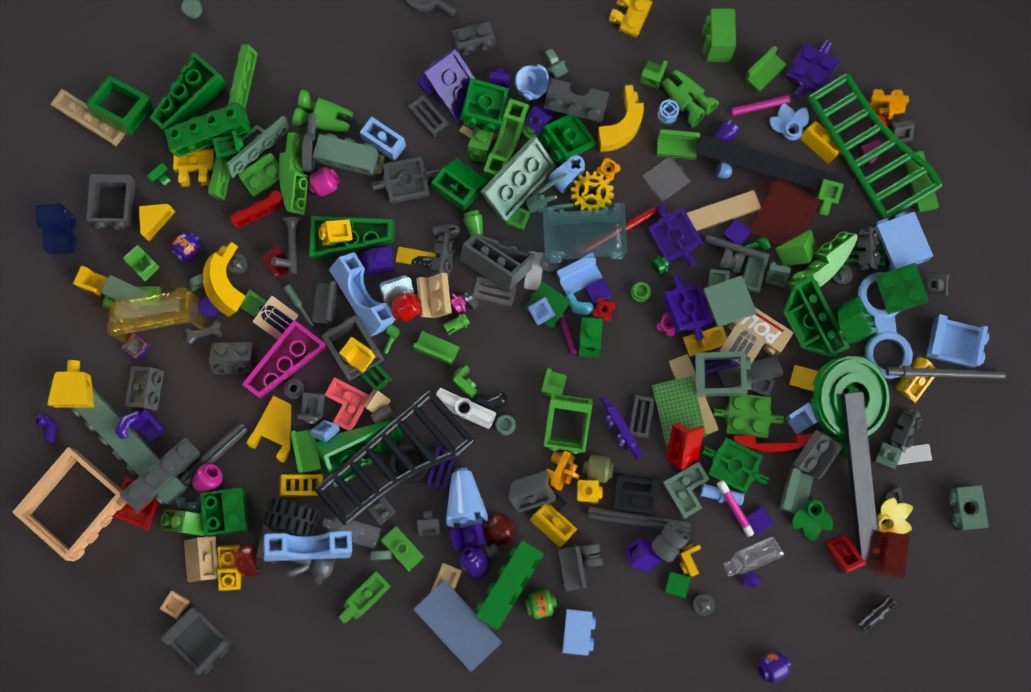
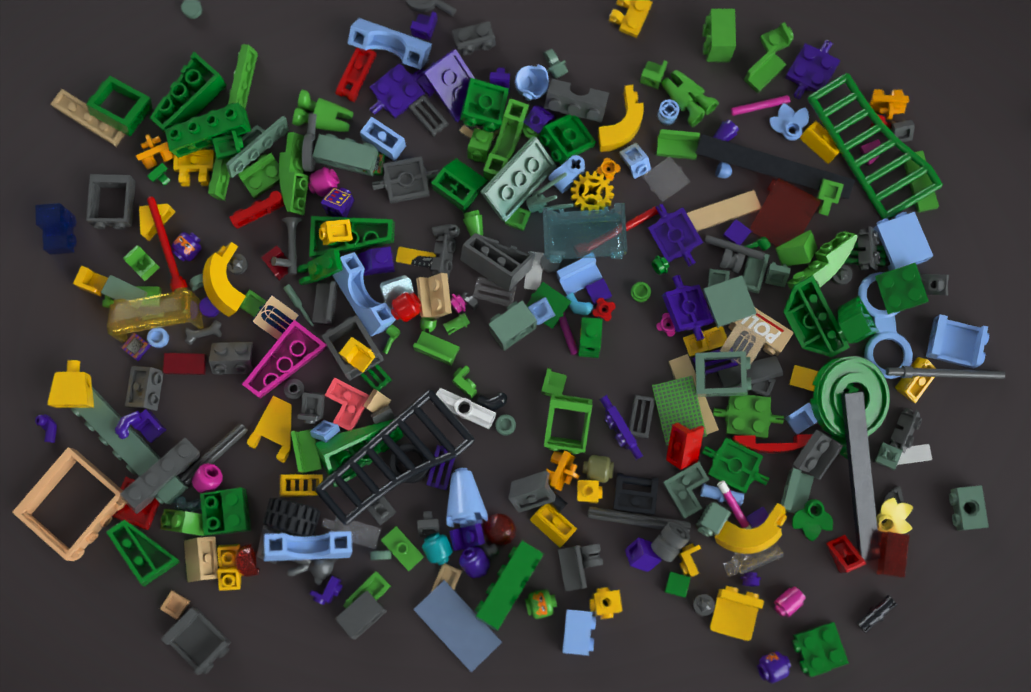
none -> green wedge [106,520,180,586]
none -> light orange hips [136,134,174,170]
none -> red piece [147,196,188,292]
none -> light blue tile [147,327,169,348]
none -> dark red tile [163,353,207,375]
none -> green hinge [297,250,343,285]
none -> dark purple bracket [310,576,343,605]
none -> dark purple slope [321,187,354,218]
none -> red plate [335,47,376,102]
none -> dark grey panel [336,591,387,640]
none -> light blue arch [348,18,432,70]
none -> dark purple plate [369,63,425,119]
none -> dark purple panel [410,12,437,41]
none -> bright green hinge [420,317,437,333]
none -> teal head [422,532,453,565]
none -> sand green brick [489,300,537,351]
none -> yellow brick [589,588,622,619]
none -> light blue bracket [619,143,651,179]
none -> sand green brick [696,502,731,537]
none -> yellow bracket [710,586,764,641]
none -> yellow arch [715,503,787,554]
none -> bright green bracket [760,22,793,52]
none -> dark pink brick [774,586,806,618]
none -> green plate [792,622,849,677]

